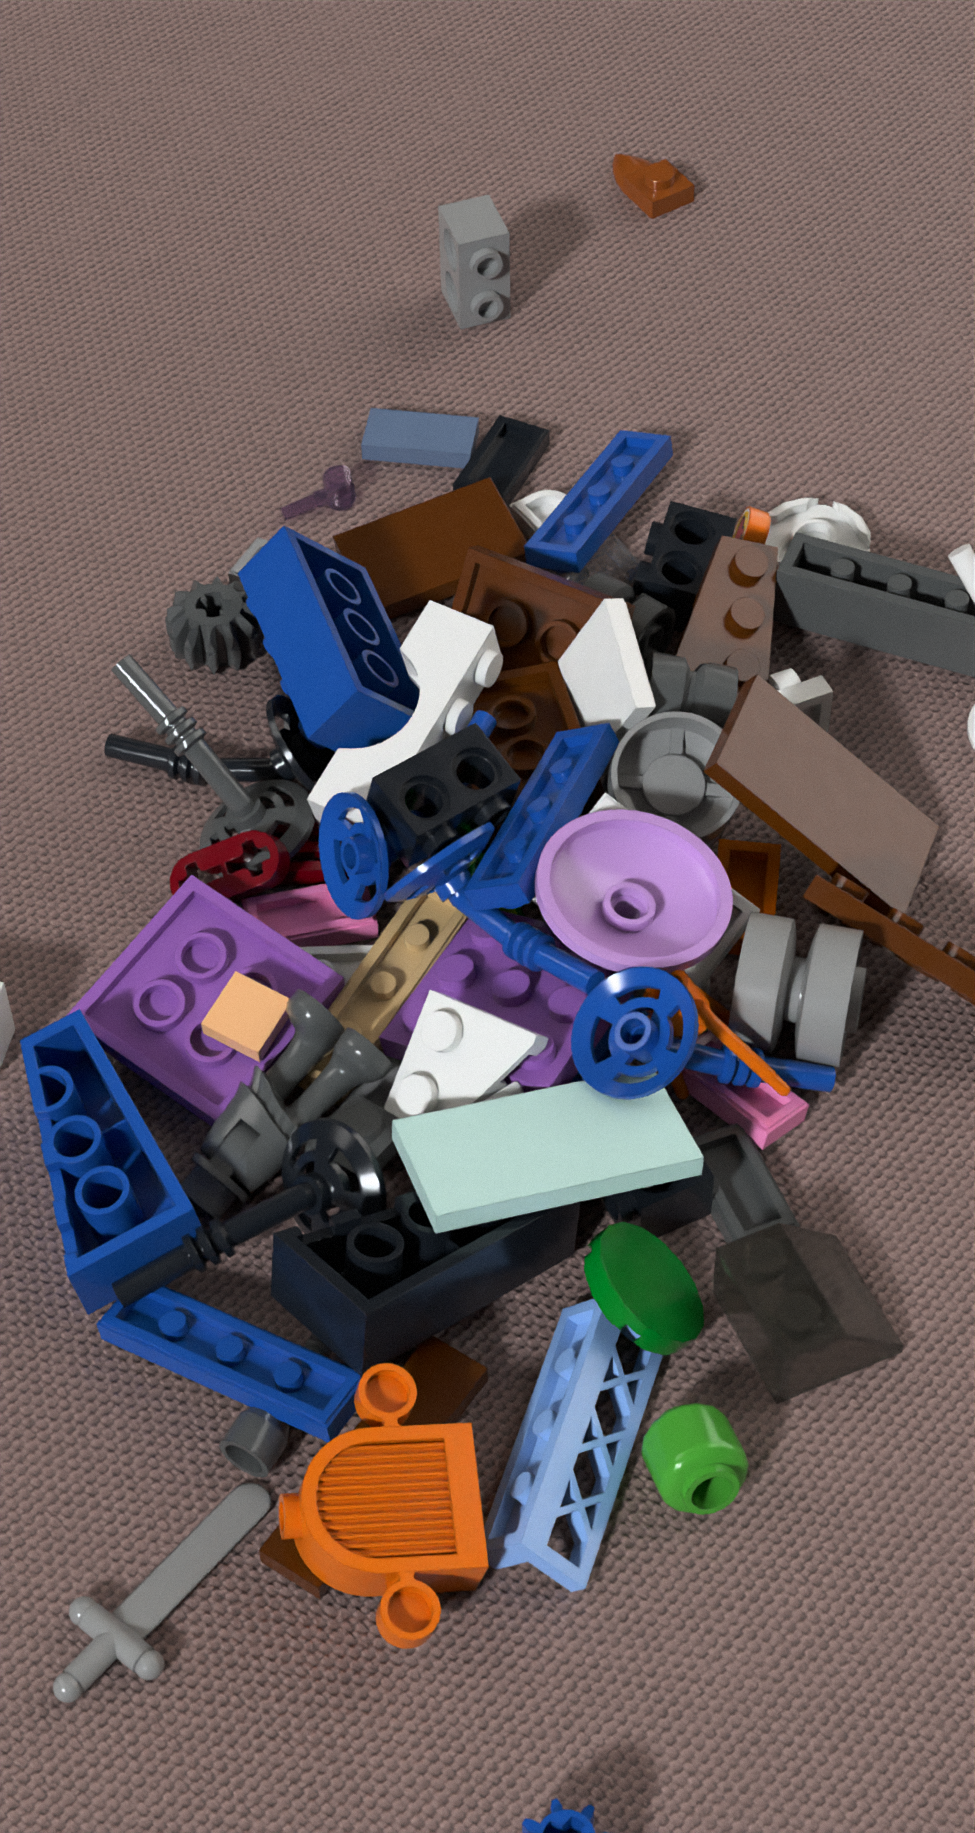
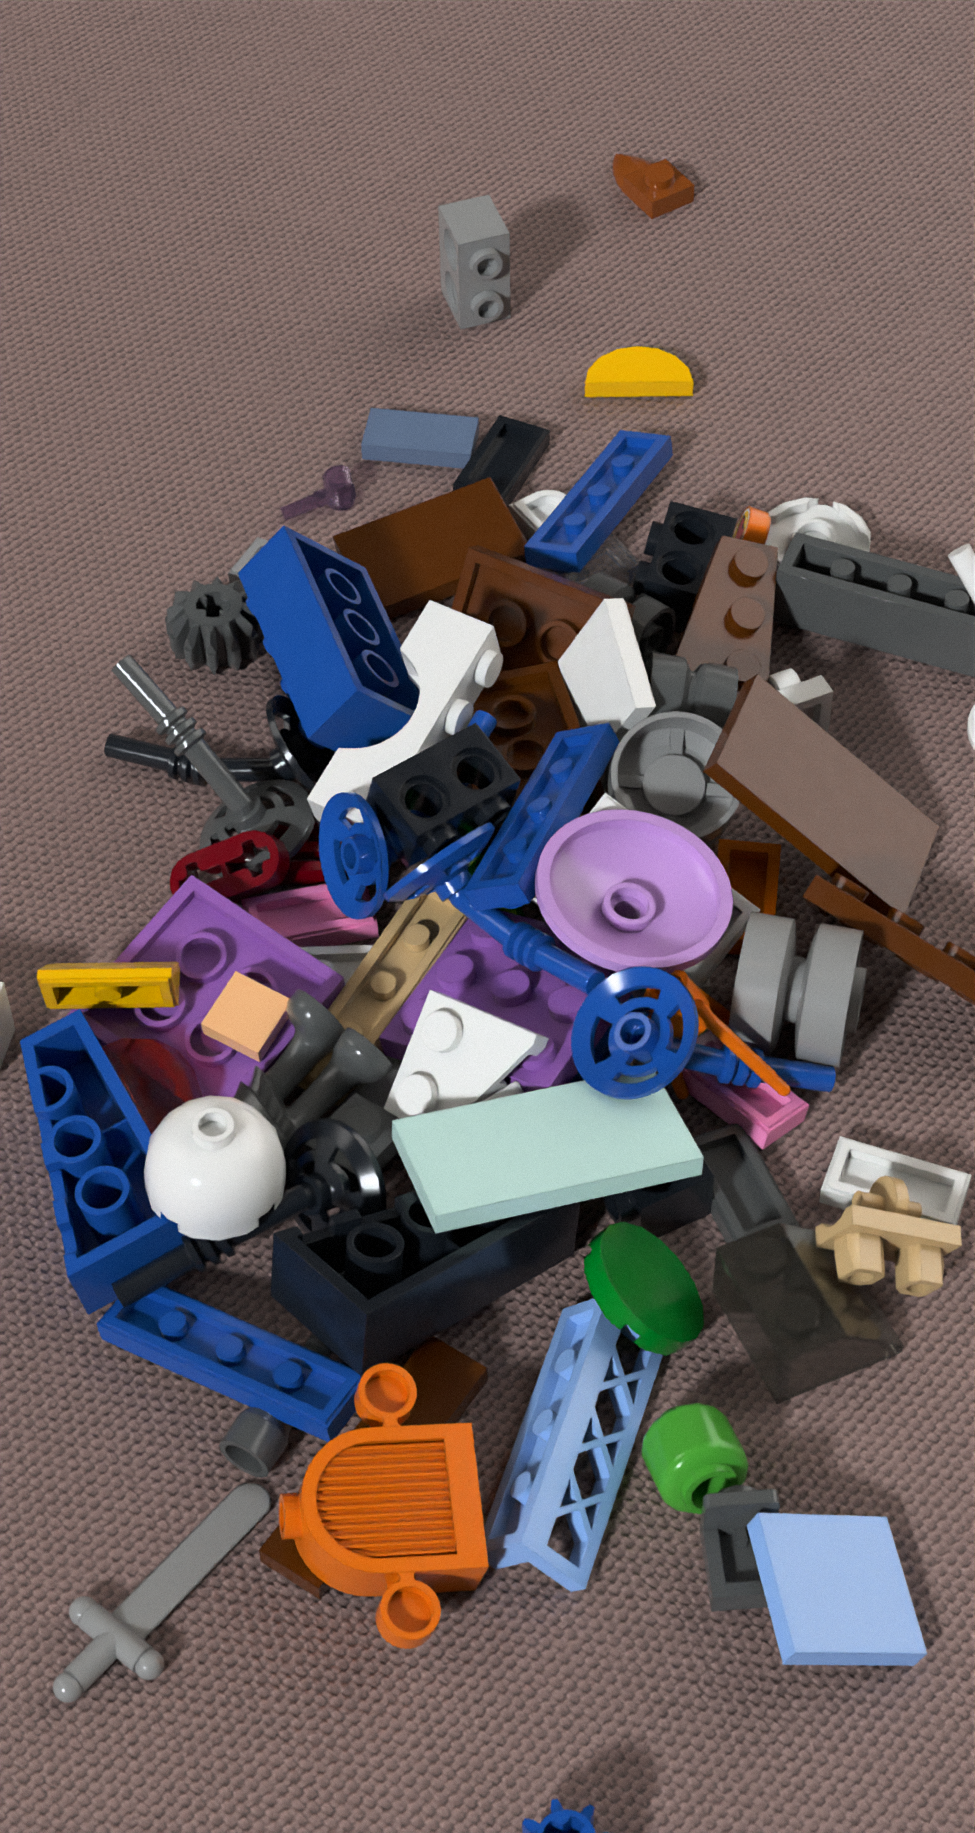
none -> yellow slope [37,962,180,1009]
none -> clear red tile [101,1038,202,1134]
none -> white cylinder [144,1095,286,1241]
none -> yellow tile [585,346,694,397]
none -> dark grey bracket [700,1485,780,1612]
none -> light blue tile [746,1512,927,1666]
none -> tan hips [815,1176,962,1297]
none -> white tile [819,1136,971,1225]

